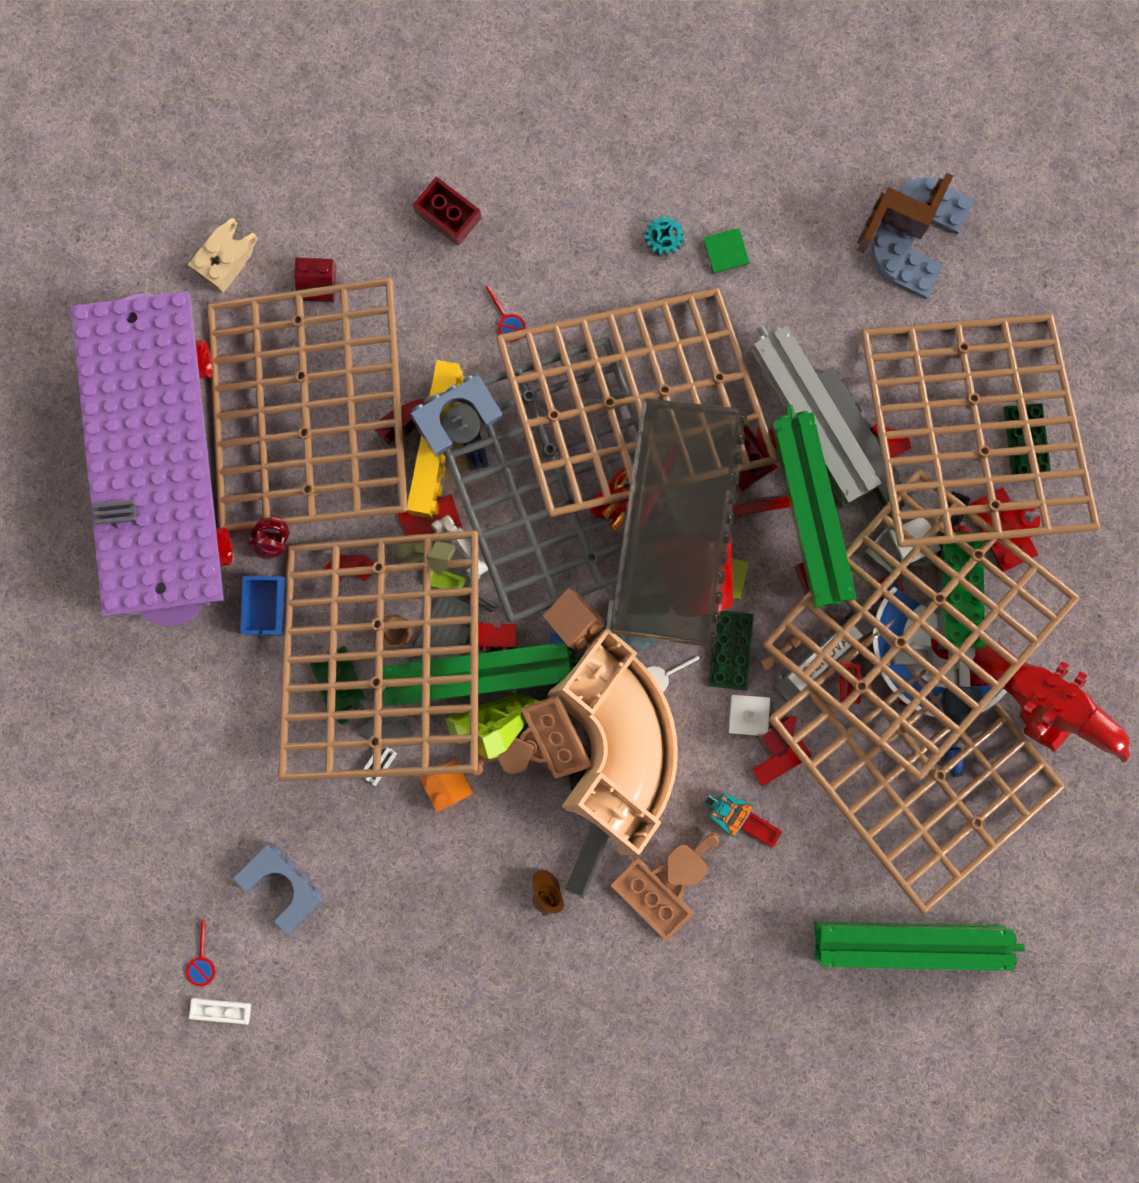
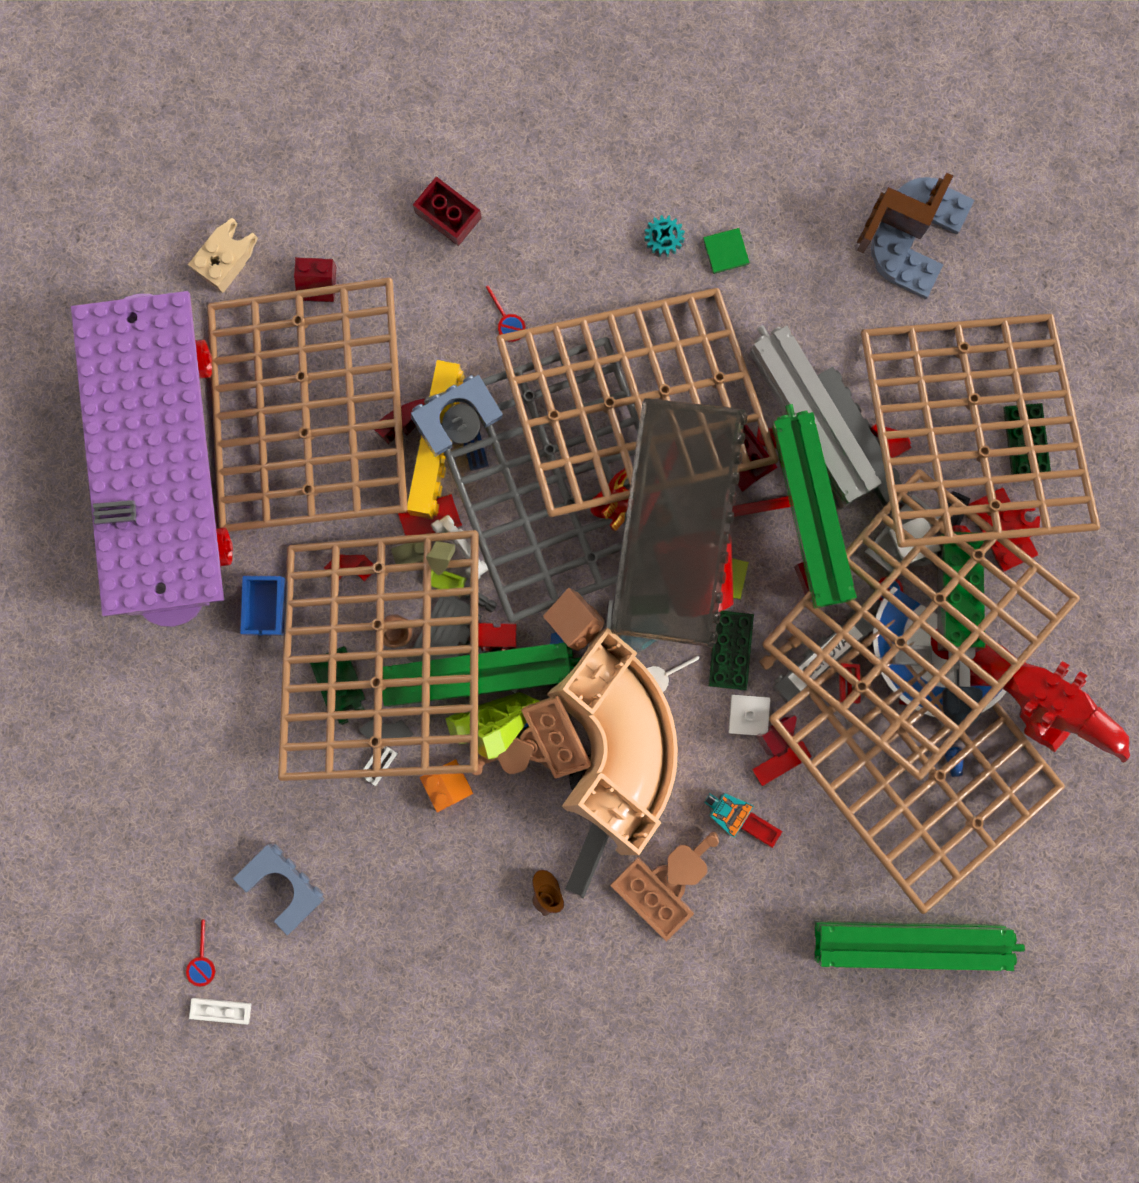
dark red helmet [249,516,290,560] -> none

